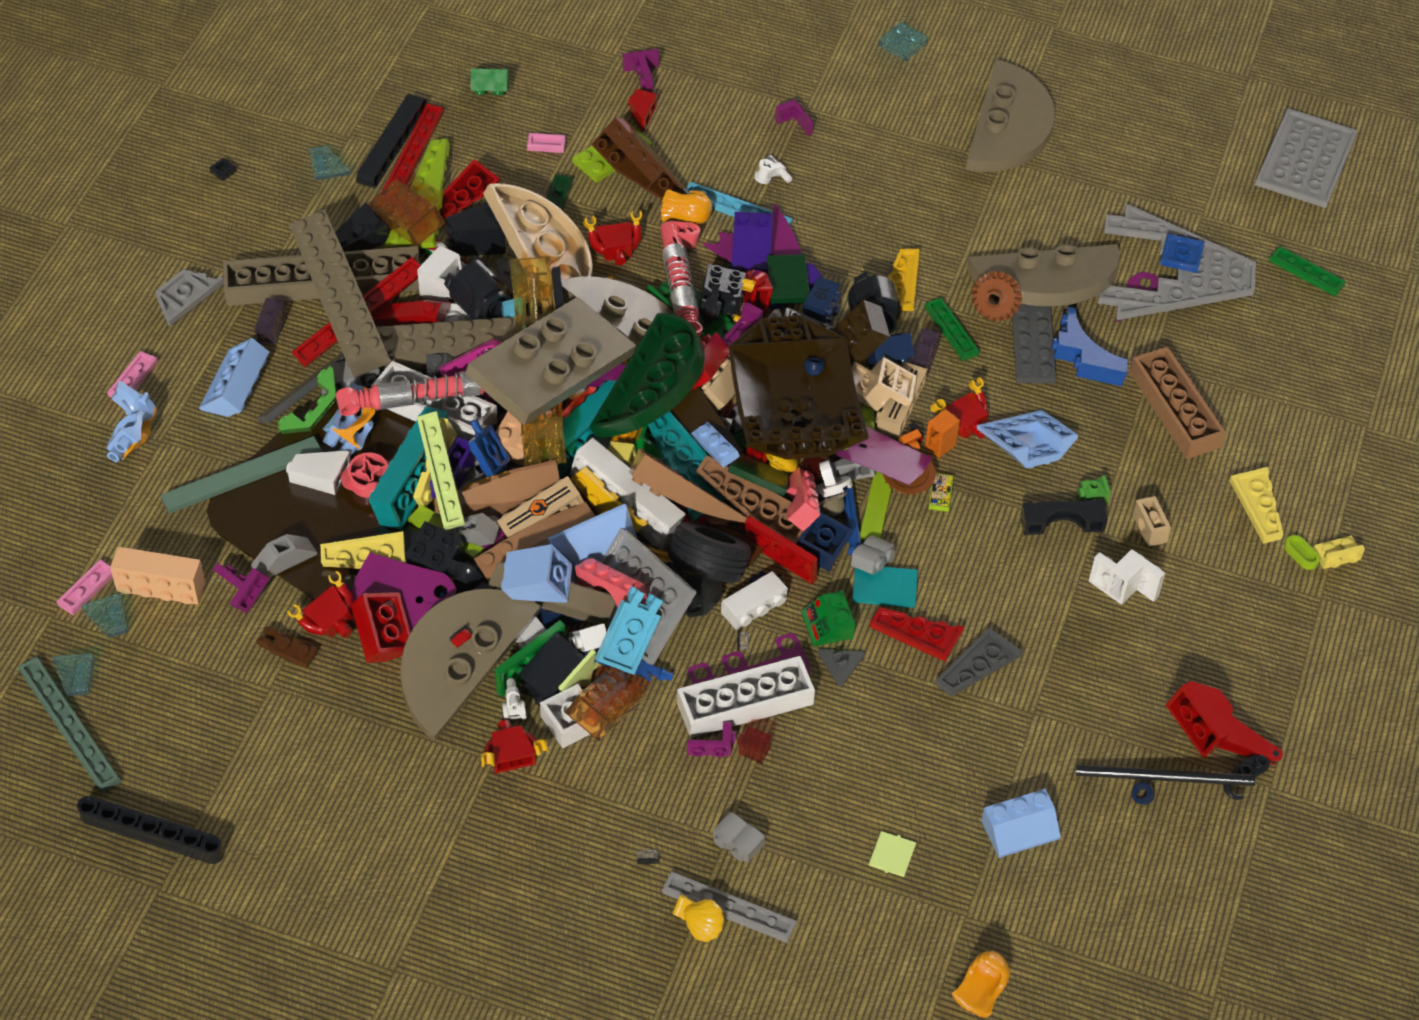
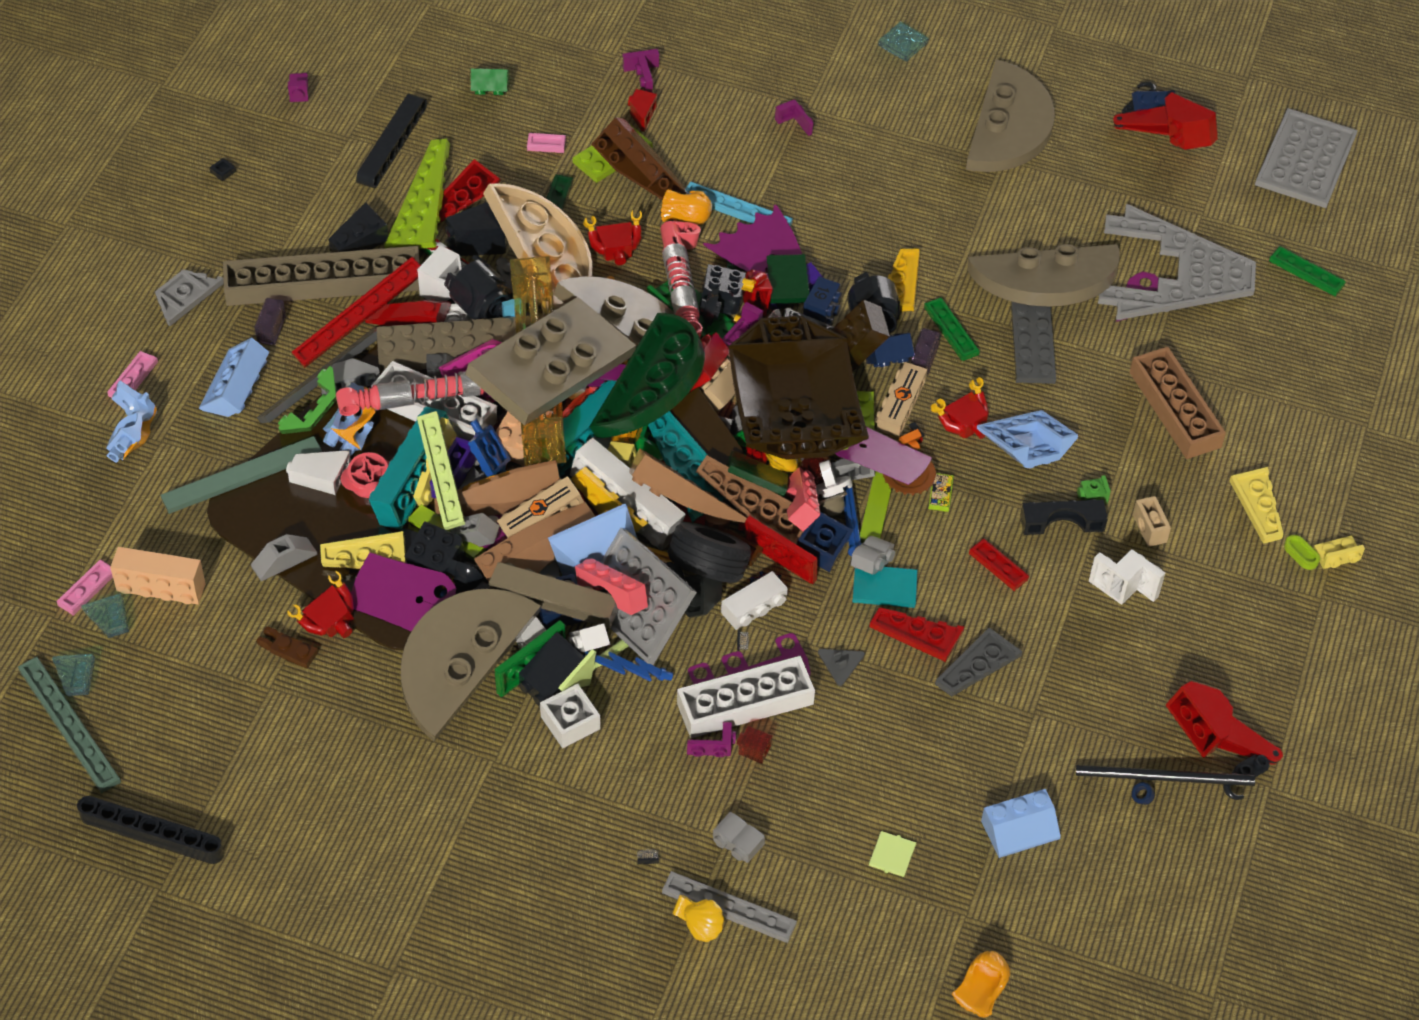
magenta bracket [213,563,270,613] -> none
dark tan brick [289,209,391,378] -> none
clear light blue wing [309,146,351,180] -> none
red slope [351,592,411,663] -> none
clear orange brick [368,180,446,247] -> none
red tile [374,104,444,214] -> none
red piece [450,626,472,648] -> none
red torso [481,720,549,774] -> none
light blue slope [501,544,572,603] -> none
white piece [502,678,526,720] -> none
black tile [551,267,564,310] -> none
clear orange brick [565,667,646,741] -> none
medium azure tile [595,586,663,675] -> none
light blue plate [691,422,740,468] -> none
dark purple slope [731,212,773,272] -> none
white piece [754,155,792,184] -> none
green slope [801,590,855,647] -> none
dark blue piece [804,357,825,376] -> none
tan bracket [851,357,917,411] -> none
orange brick [925,409,960,458] -> none
dark orange gear [971,271,1022,322] -> none
blue arch [1051,307,1128,386] -> none
blue tile [1160,234,1205,273] -> none
none -> magenta bracket [288,73,308,102]
none -> red tile [969,538,1029,591]
none -> red slope [1113,82,1218,150]
none -> dark blue plate [1132,90,1176,111]

